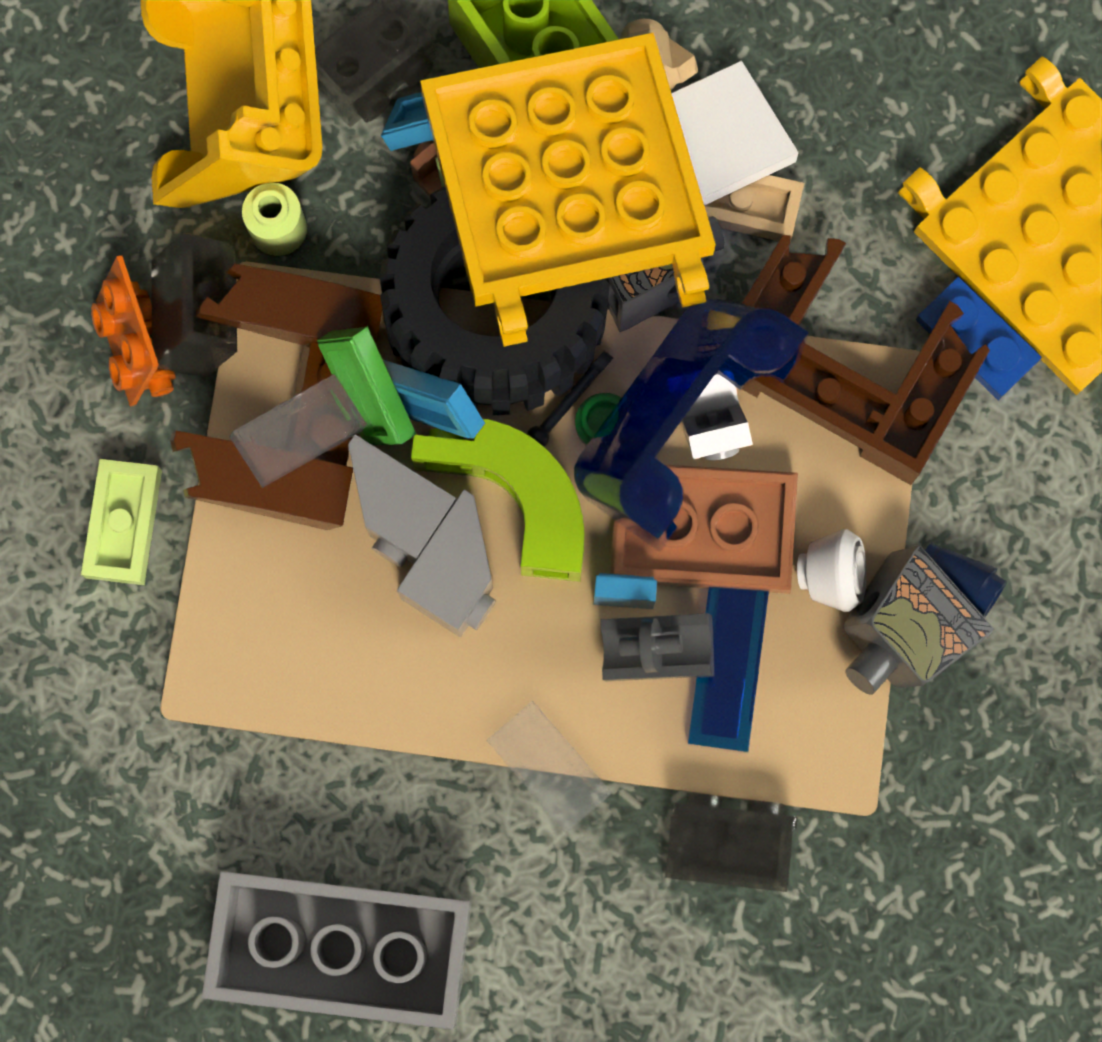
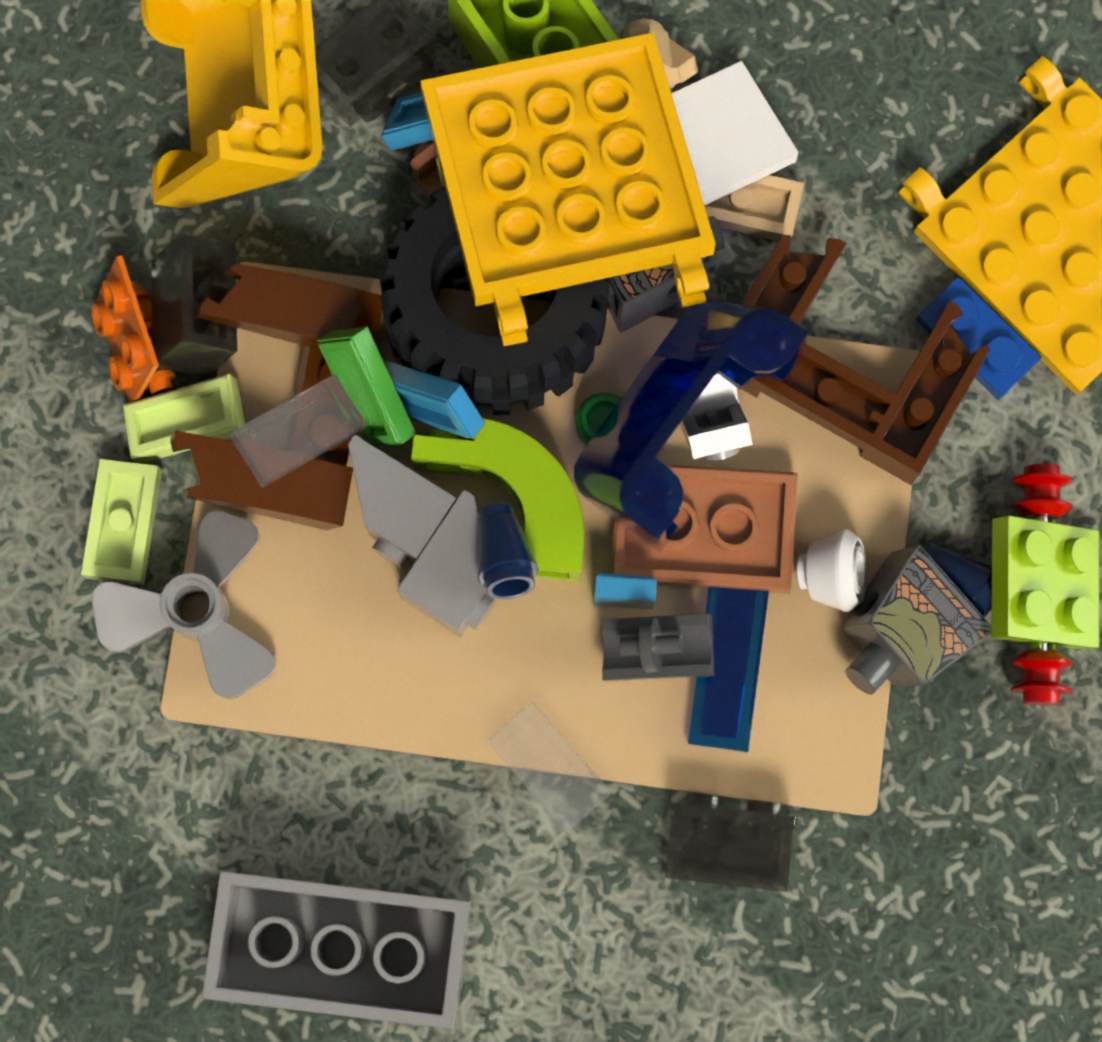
yellowish green brick [242,183,307,256] -> none
black hinge [527,350,613,447] -> none
none -> light grey piece [92,511,276,699]
none -> yellowish green tile [123,374,247,464]
none -> dark blue cone [478,503,539,599]
none -> lime plate [991,464,1099,706]

